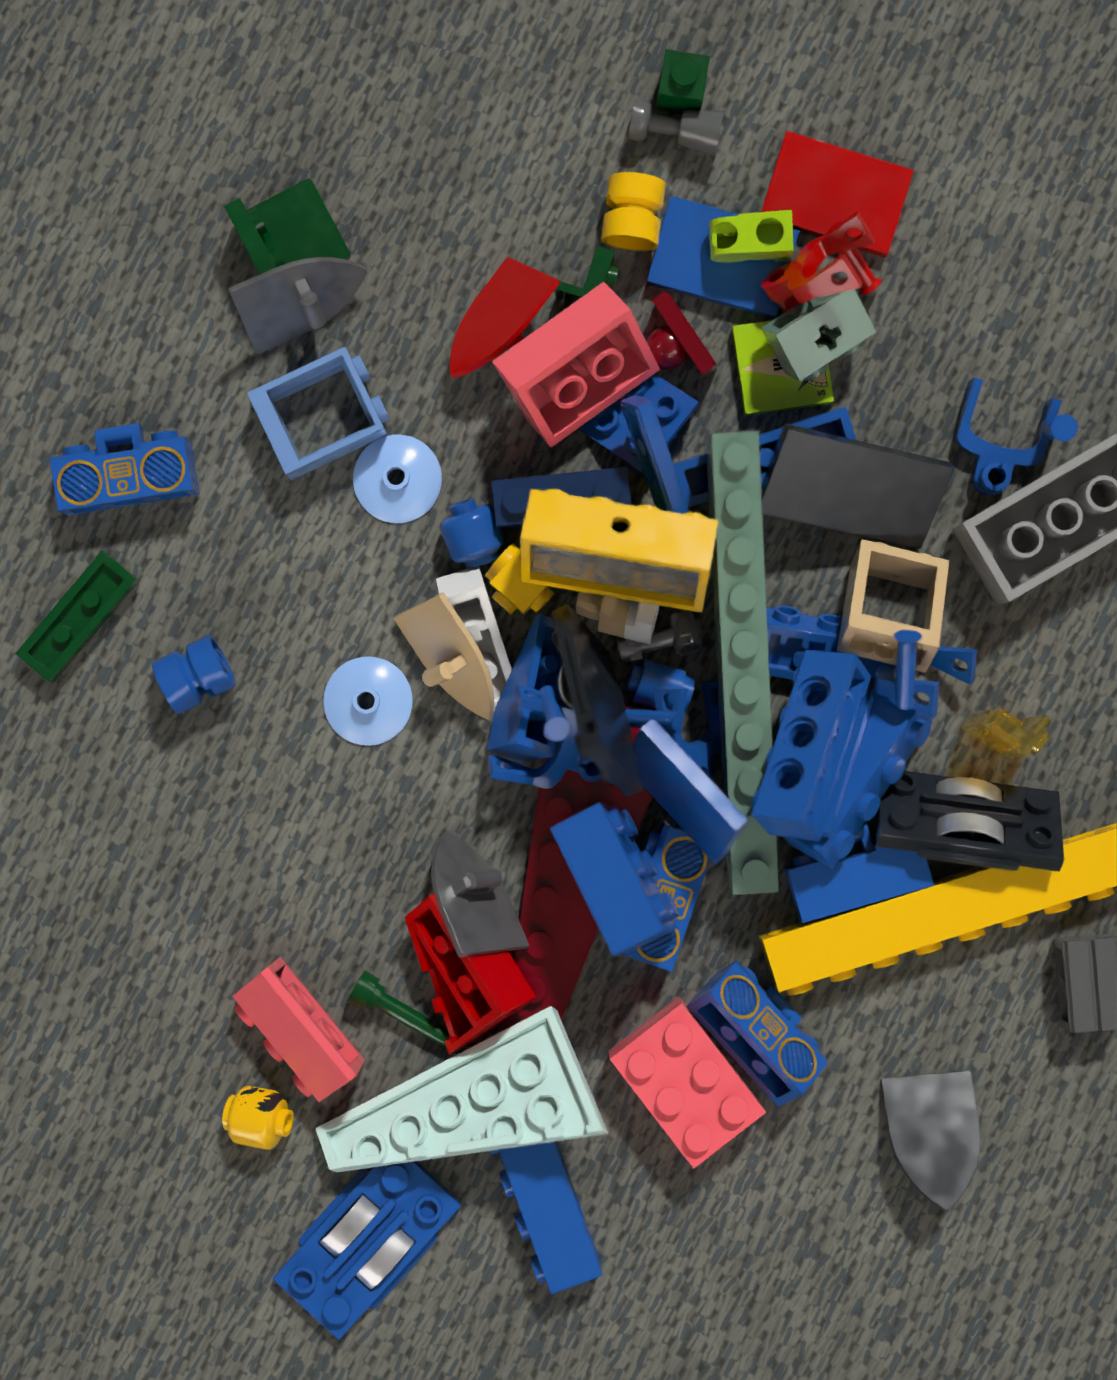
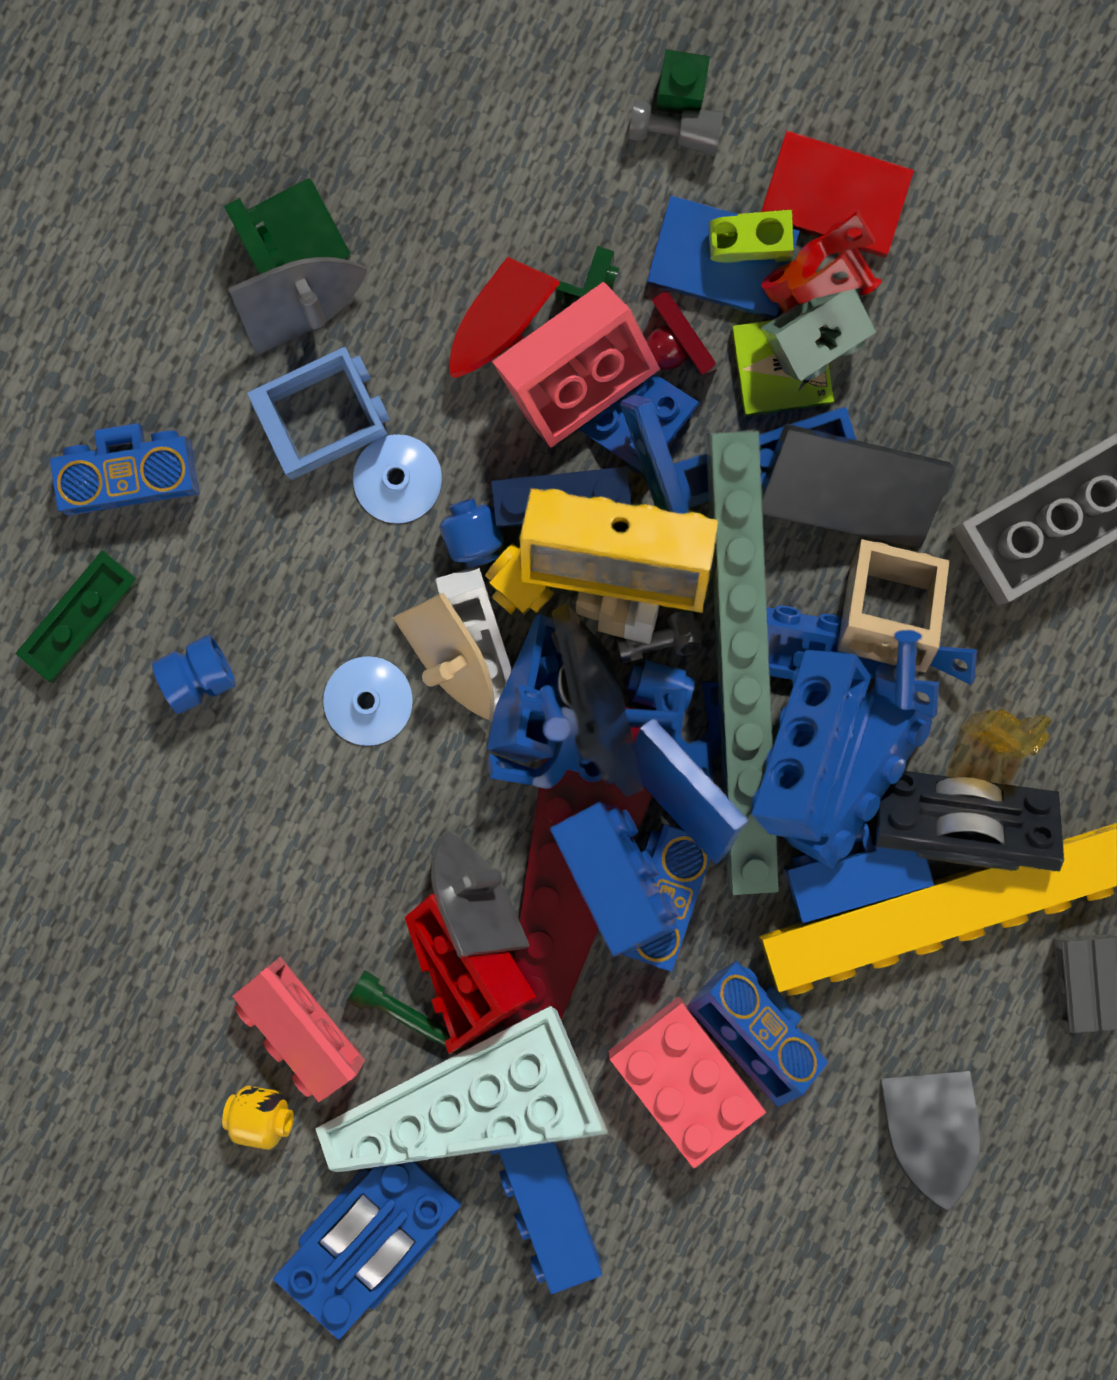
yellow wheel [601,172,666,251] -> none
blue piece [954,378,1078,496] -> none

